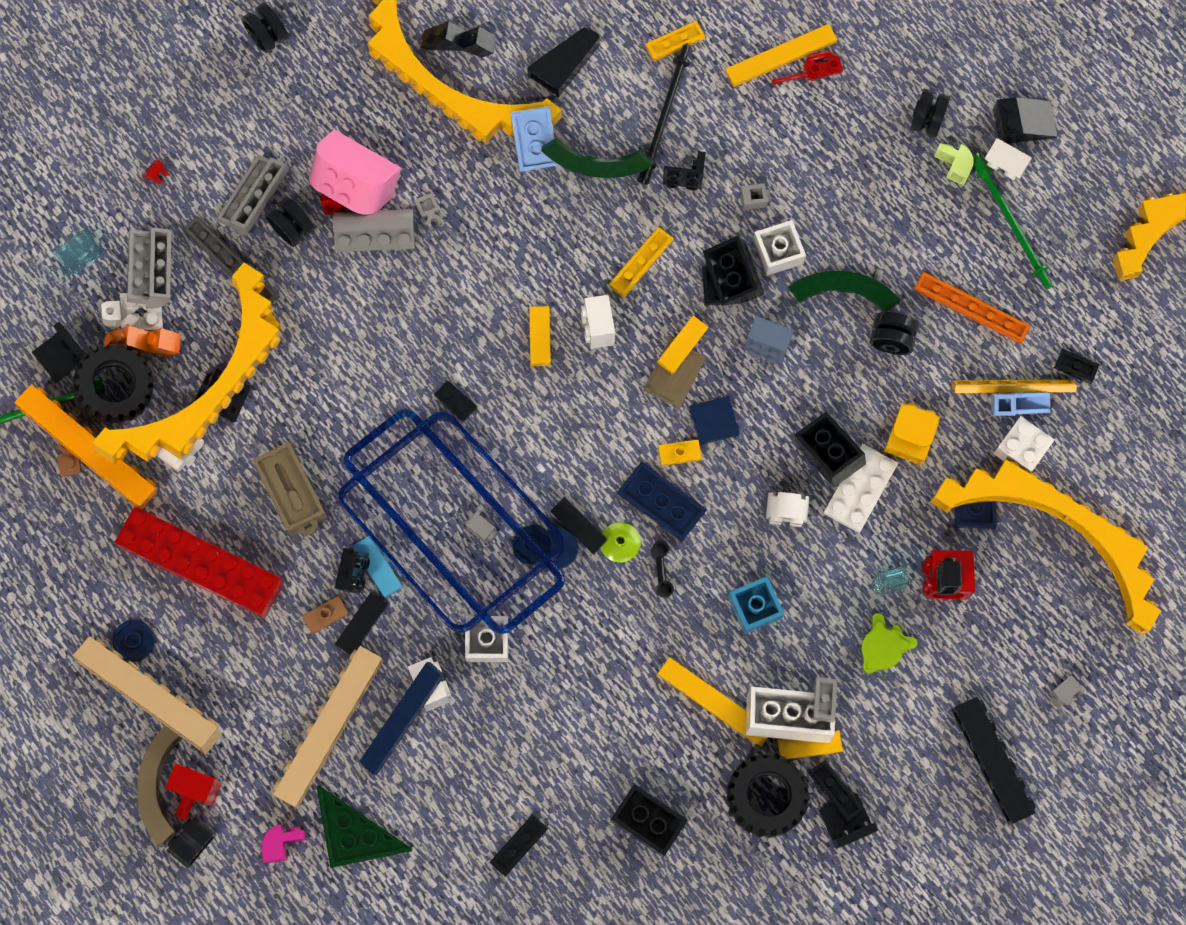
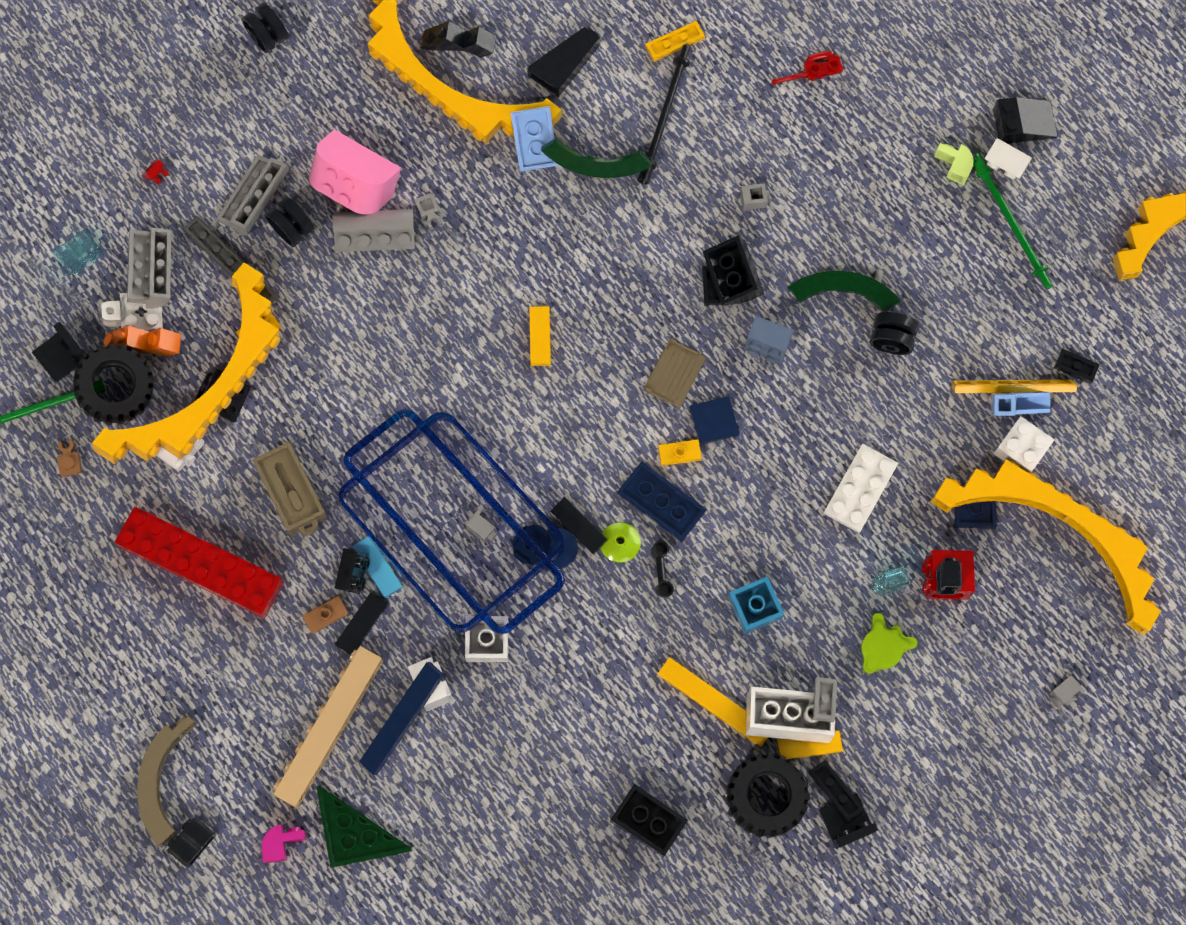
light orange brick [14,384,157,509] -> none
tan brick [73,637,222,755] -> none
dark blue tile [112,620,155,662] -> none
red brick [165,763,222,820] -> none
red tile [320,194,344,215] -> none
black plate [434,380,477,422] -> none
black tile [489,814,548,877] -> none
white brick [581,295,615,349] -> none
yellow tile [609,227,674,298] -> none
yellow tile [657,315,709,374] -> none
black bracket [662,151,706,191] -> none
yellow tile [725,24,838,88] -> none
white brick [753,220,806,276] -> none
white brick [766,492,809,527] -> none
black brick [794,411,866,488] -> none
yellow brick [883,403,940,466] -> none
black wheel [910,88,950,138] -> none
orange tile [914,271,1030,344] -> none
black brick [951,697,1036,825] -> none

